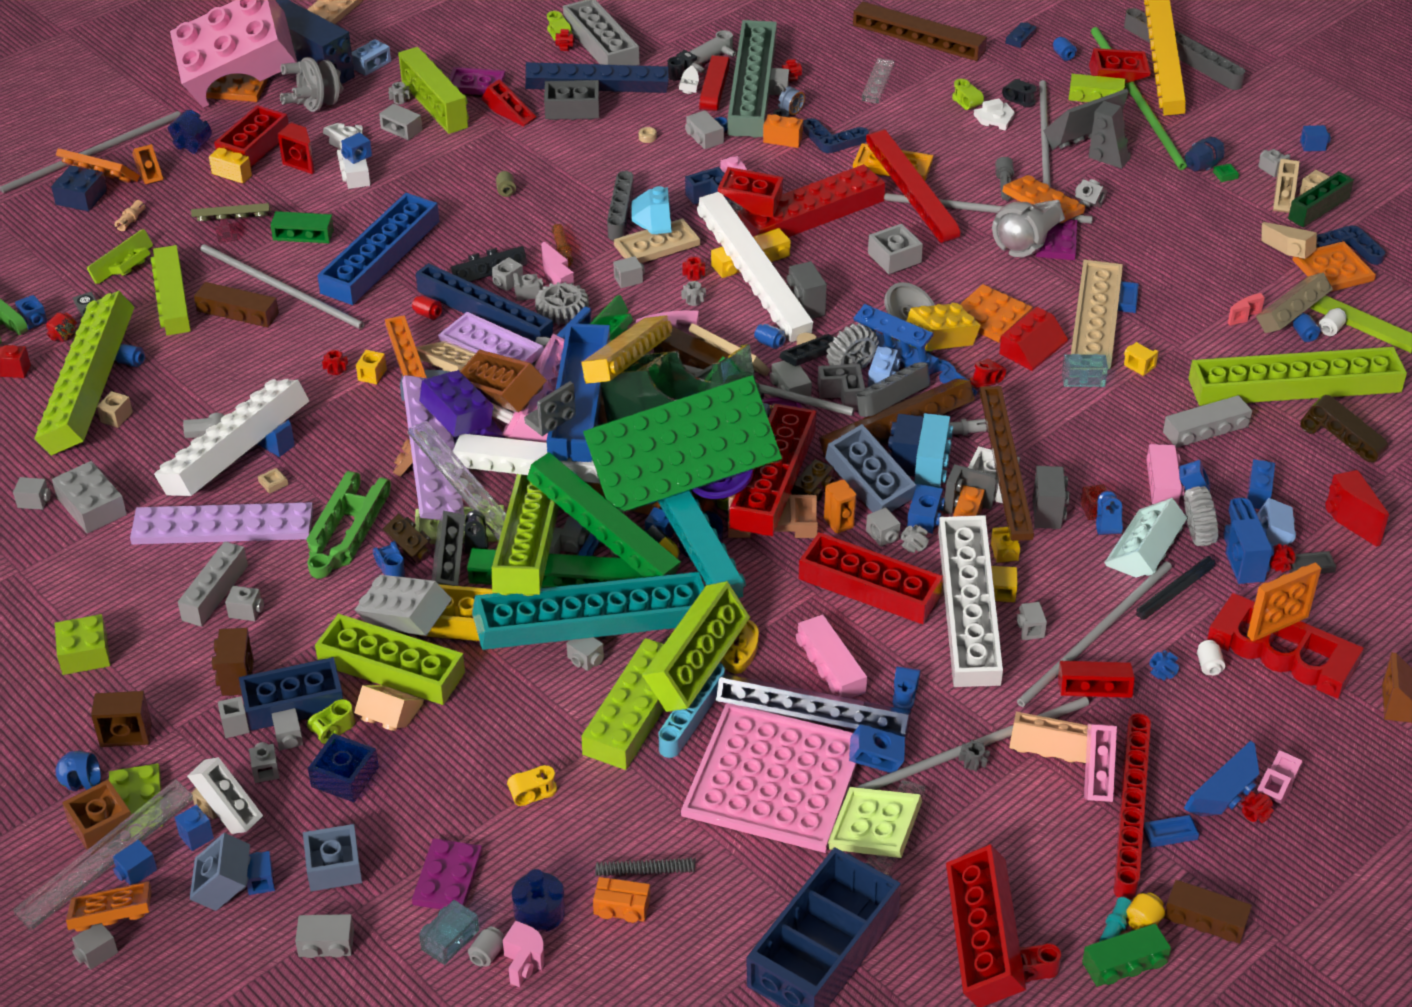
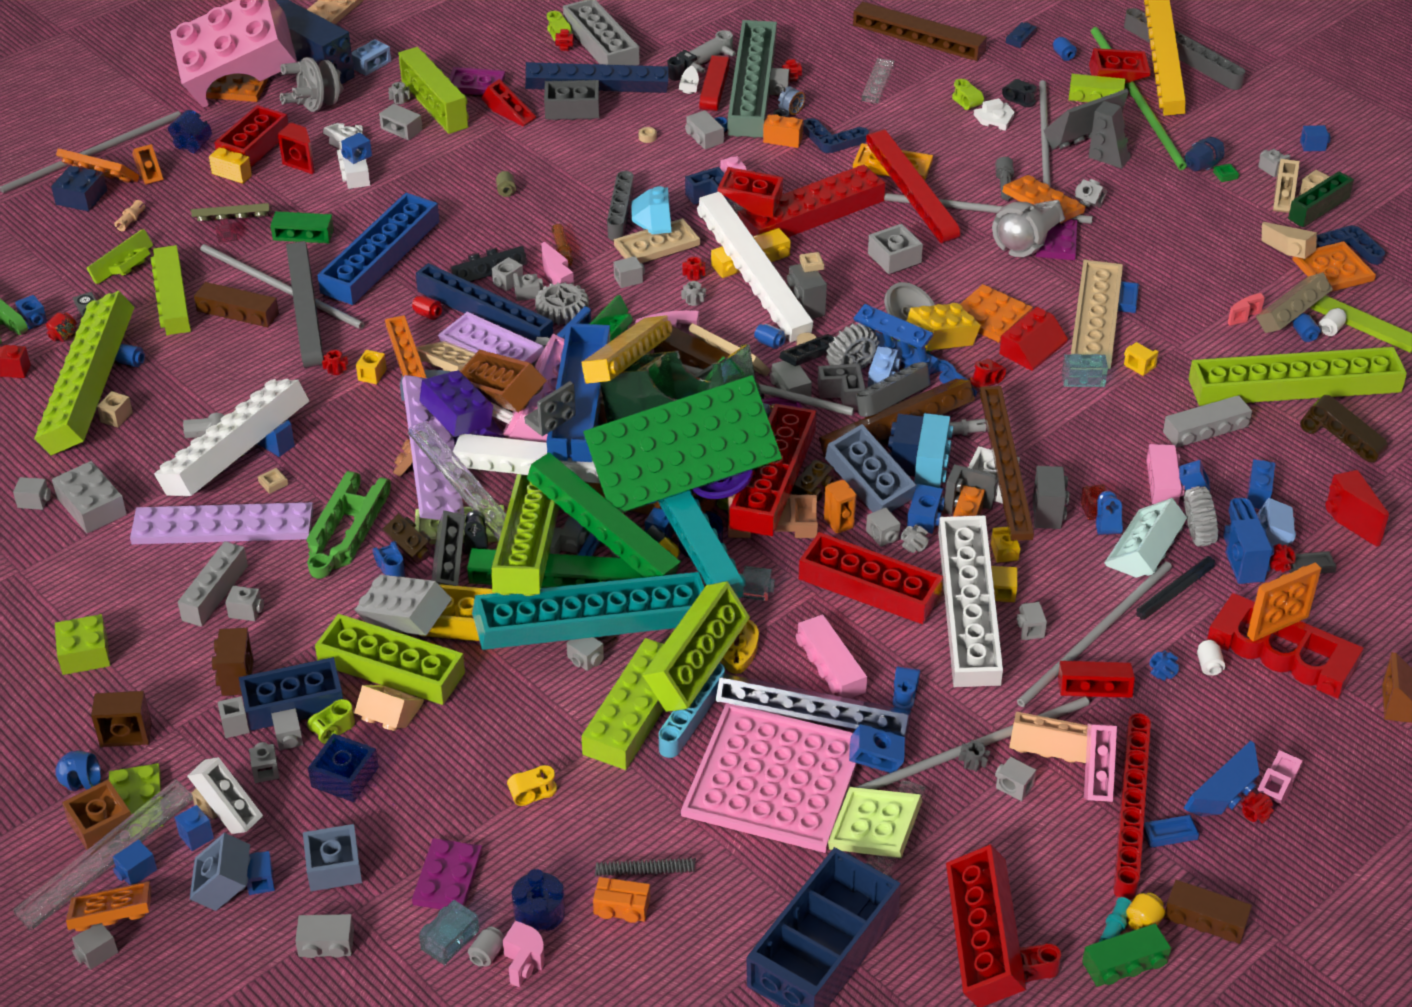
none -> dark grey beam [286,241,324,368]
none -> clear light blue brick [741,566,775,601]
none -> tan tile [800,252,824,272]
none -> light grey brick [995,757,1036,801]

